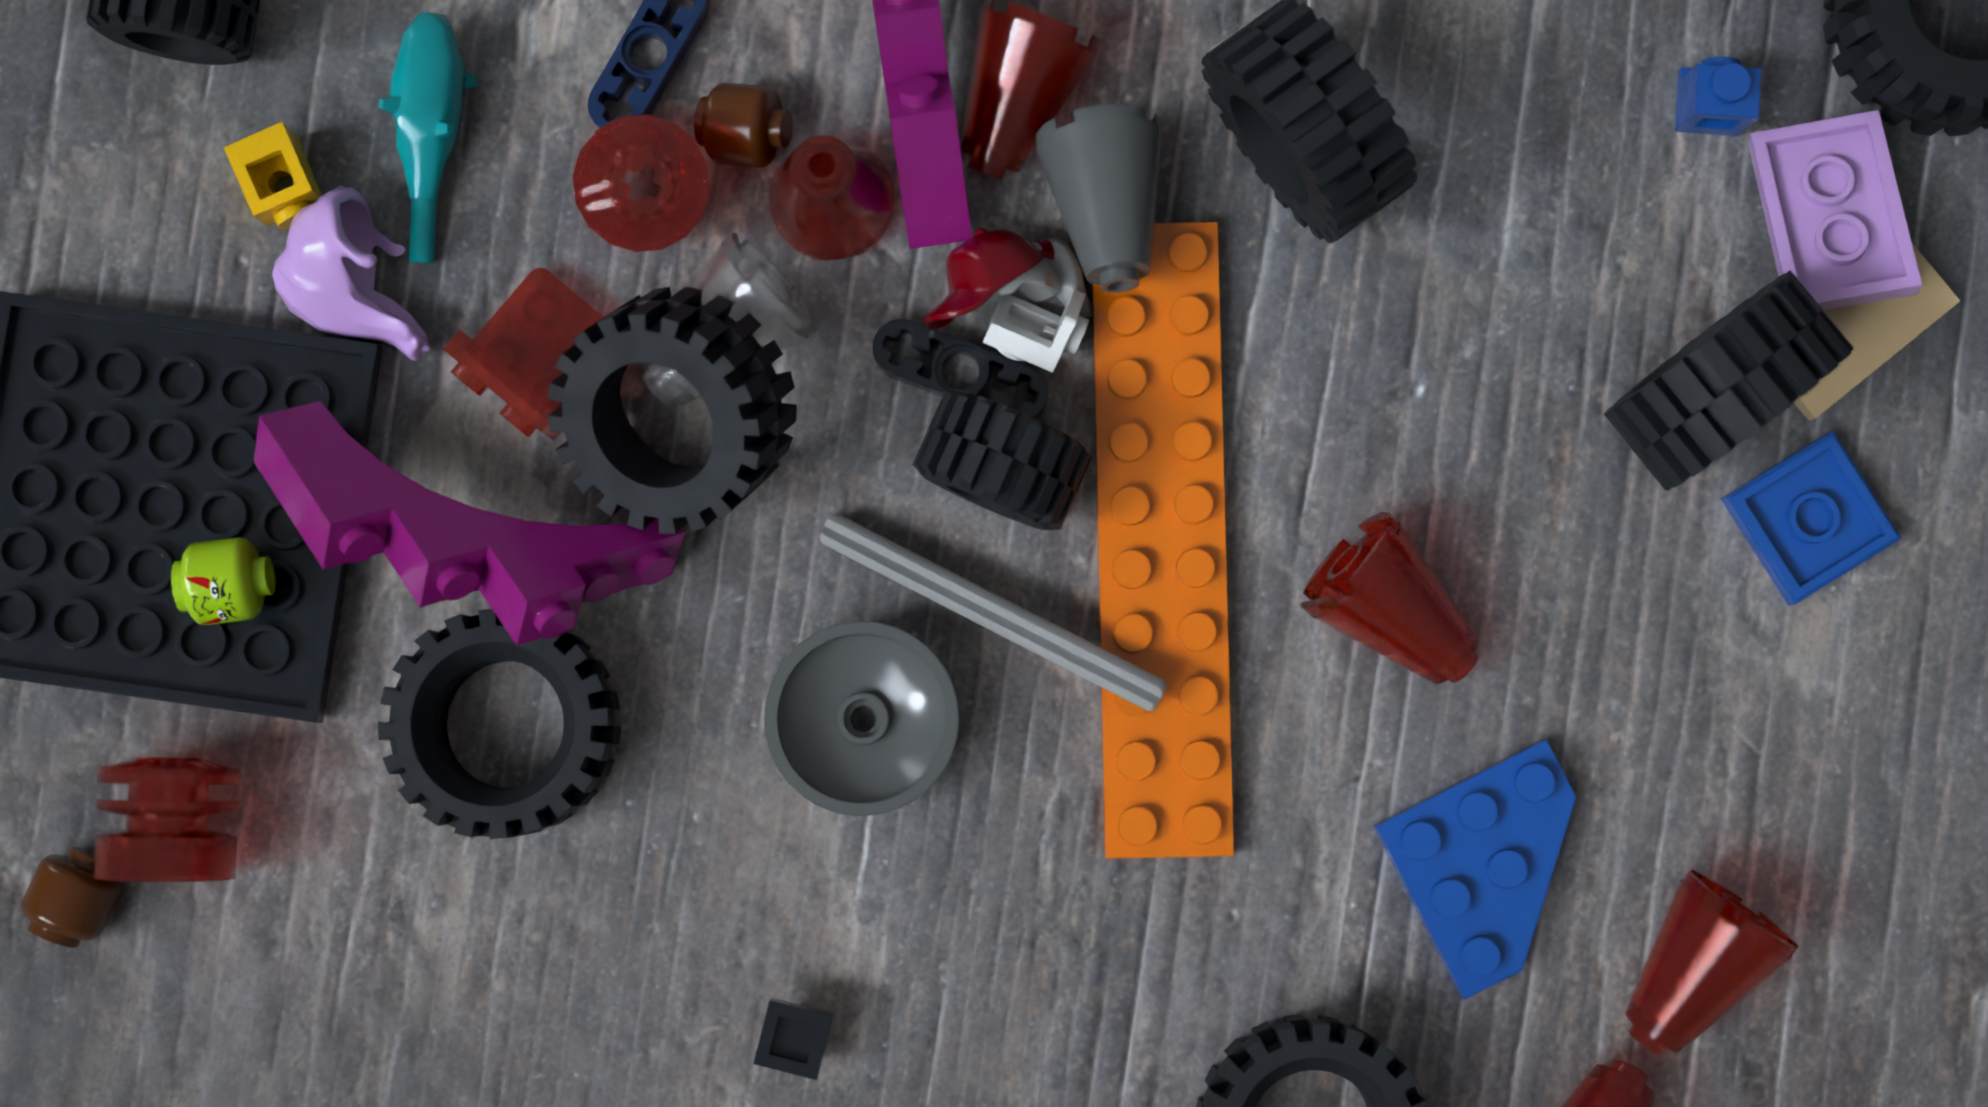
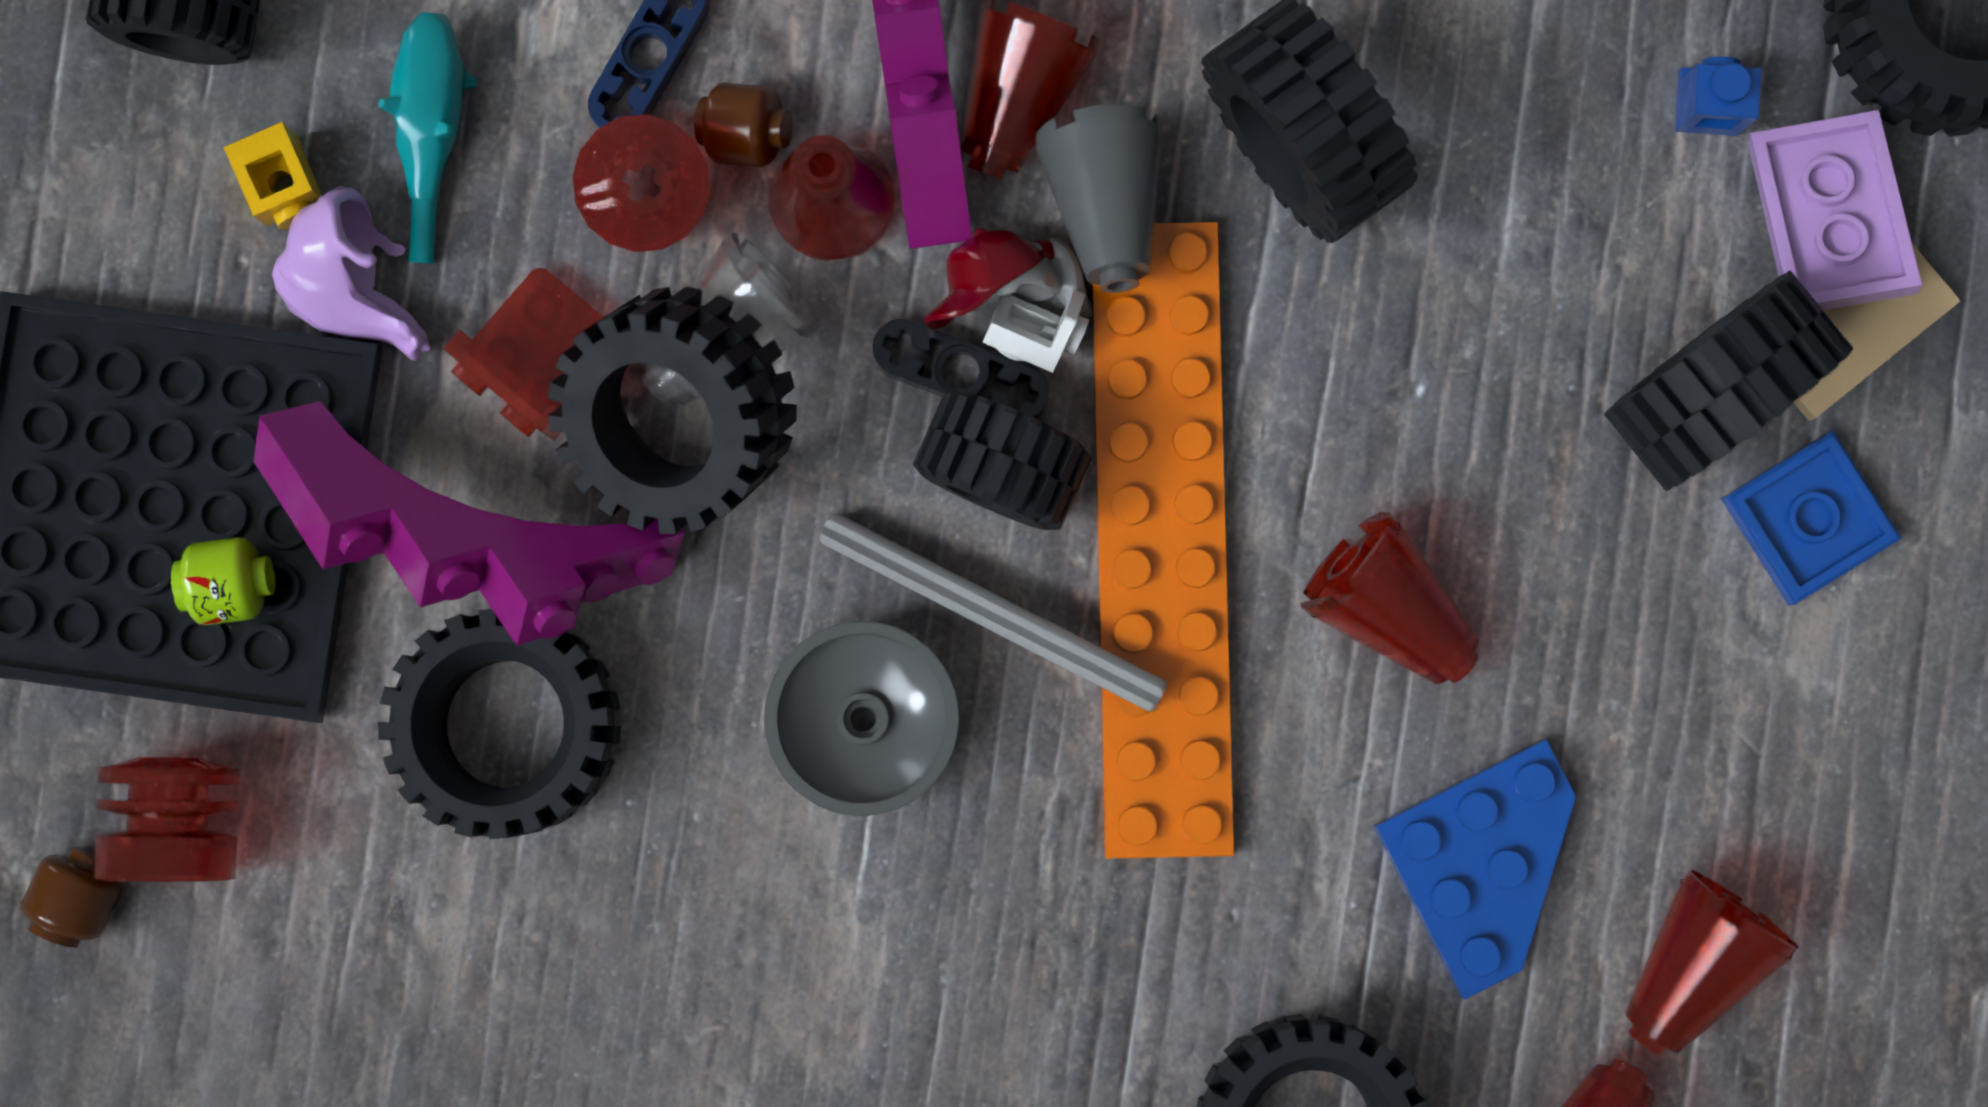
black tile [753,998,834,1080] -> none

